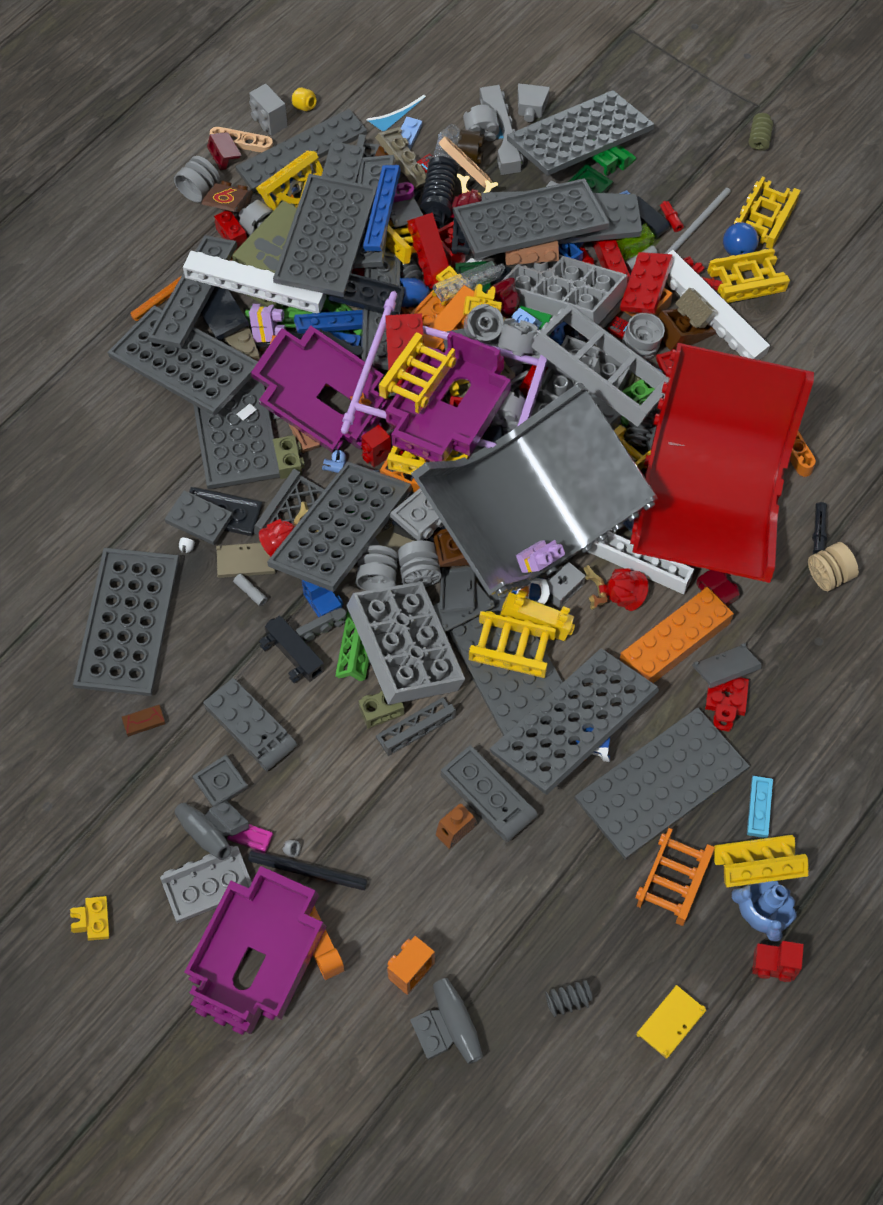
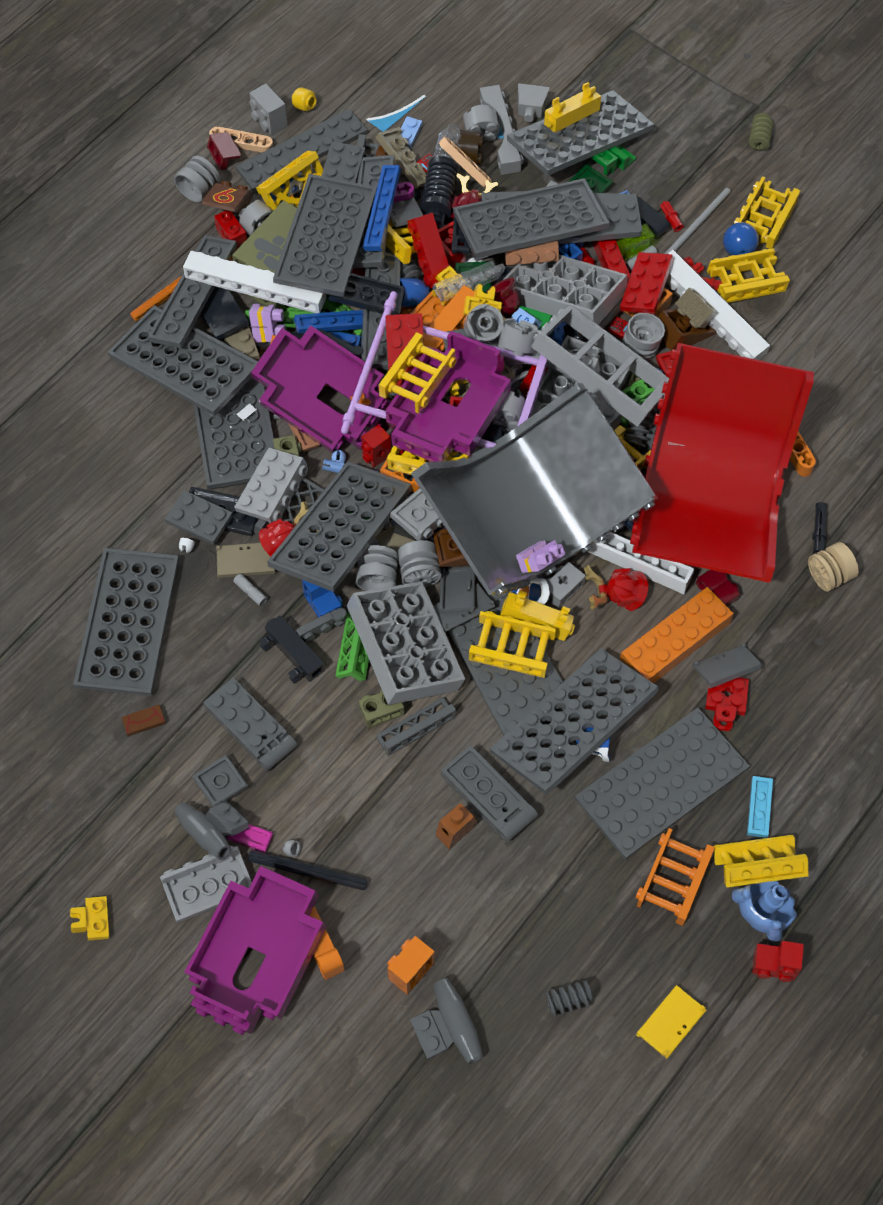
none -> light grey bracket [234,448,308,524]
none -> yellow brick [544,82,601,133]

